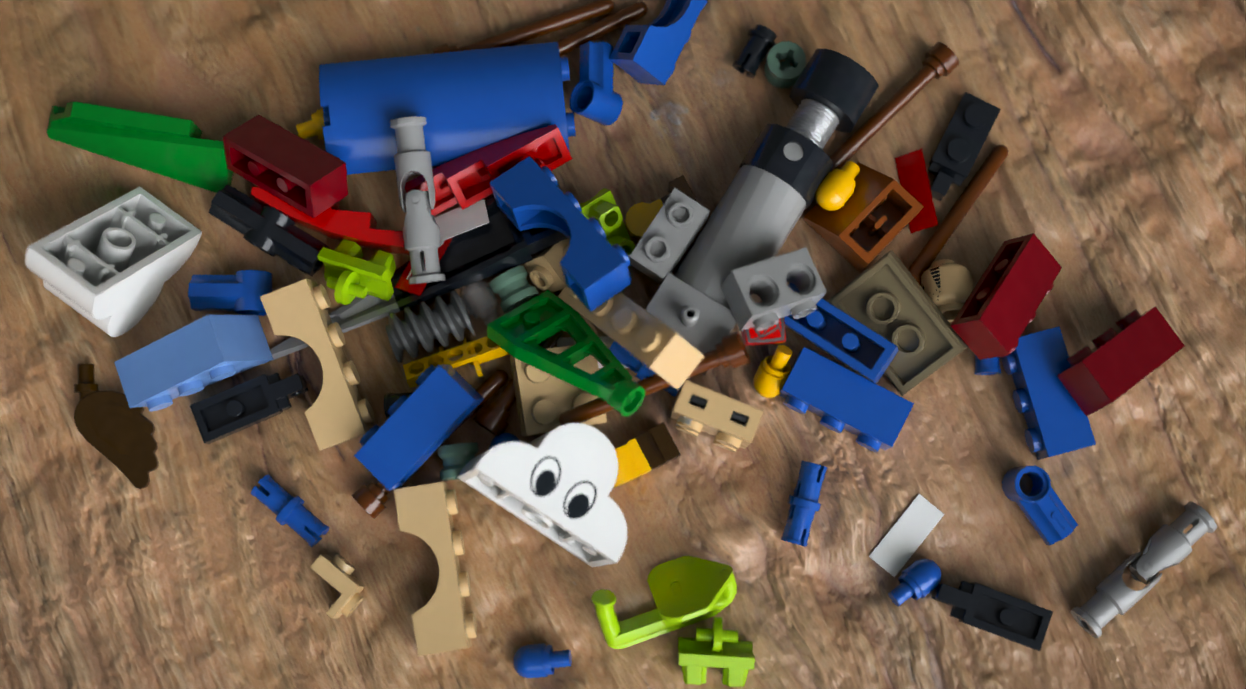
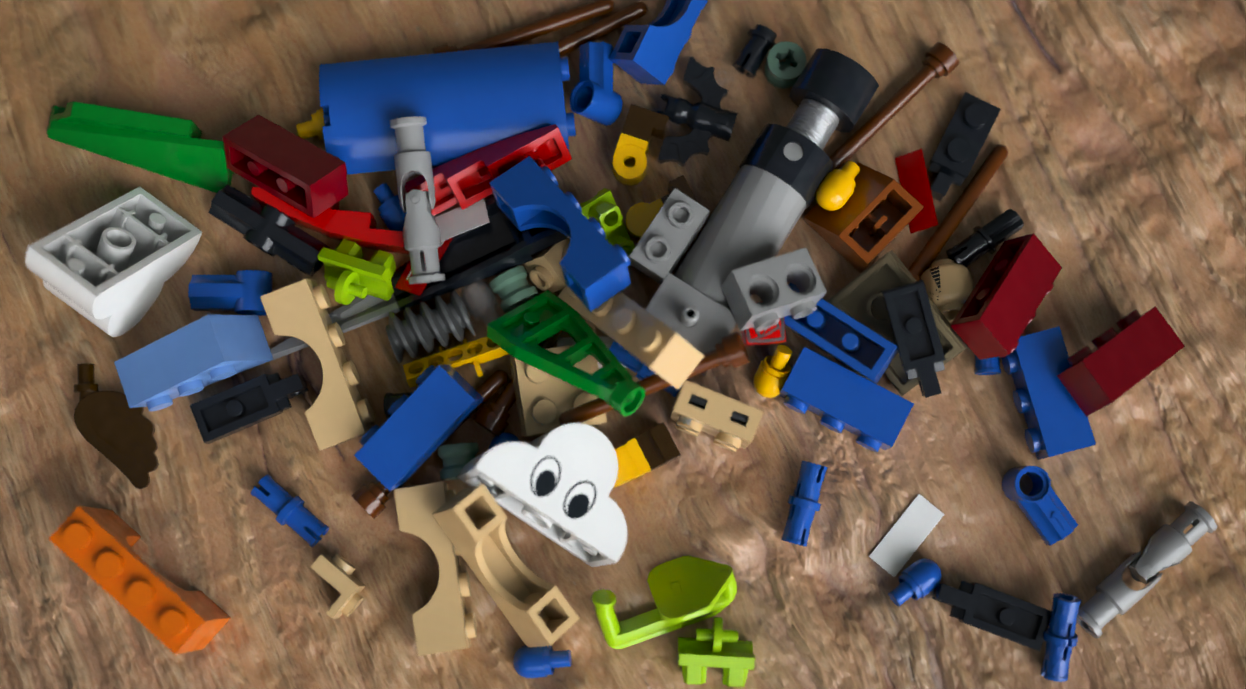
none -> orange arch [49,506,231,655]
none -> blue cylinder [373,183,407,231]
none -> tan arch [432,483,579,648]
none -> leg [612,104,669,186]
none -> black animal [656,57,738,166]
none -> black hinge [881,280,945,398]
none -> black axle [946,209,1024,267]
none -> blue pin [1040,593,1081,682]

